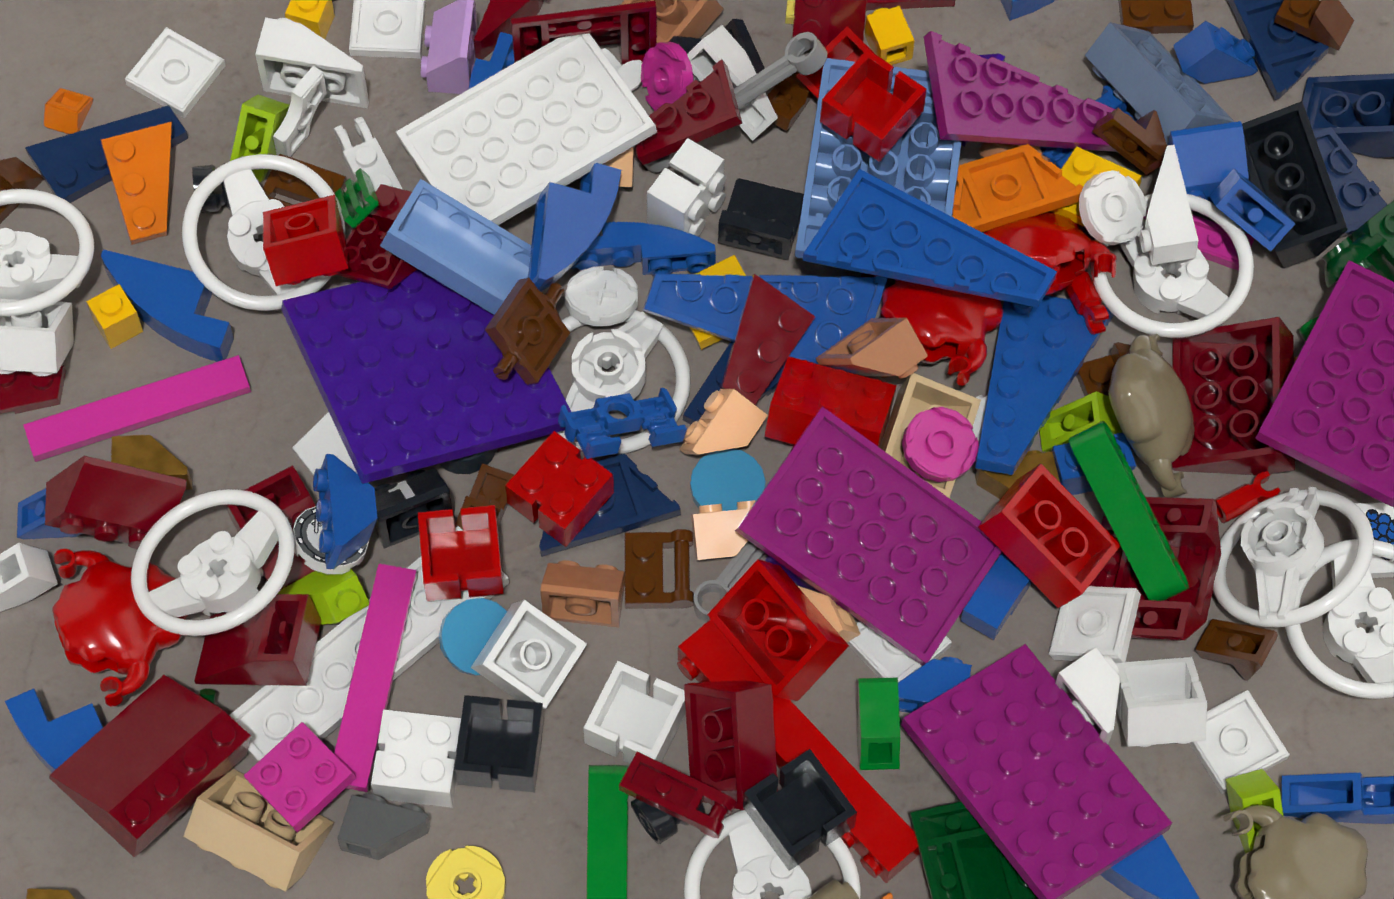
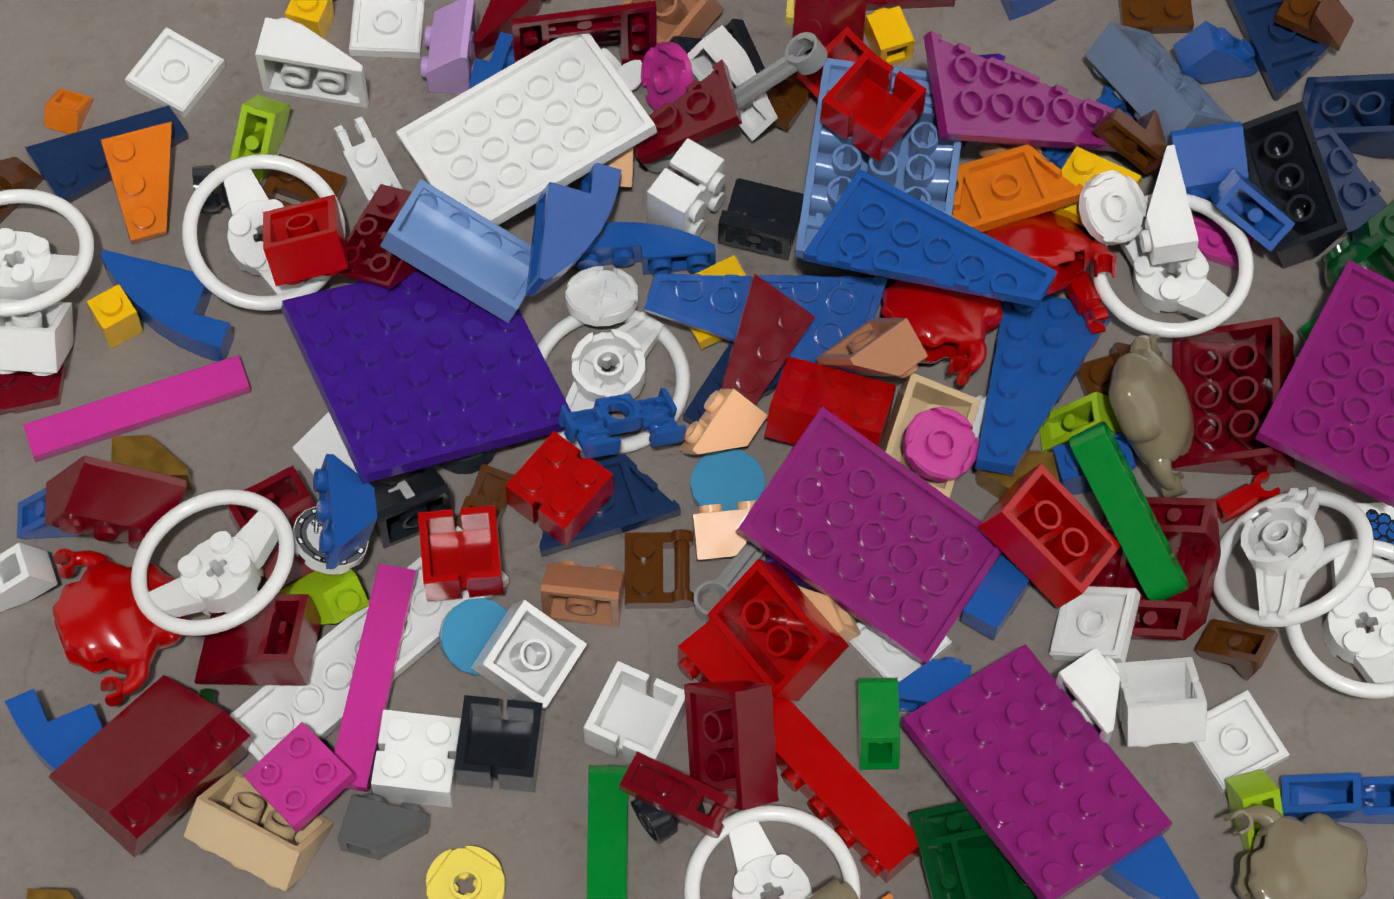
white tile [273,66,327,157] -> none
green tile [335,168,379,228] -> none
reddish brown plate [485,277,570,385] -> none
black piece [743,749,857,871] -> none

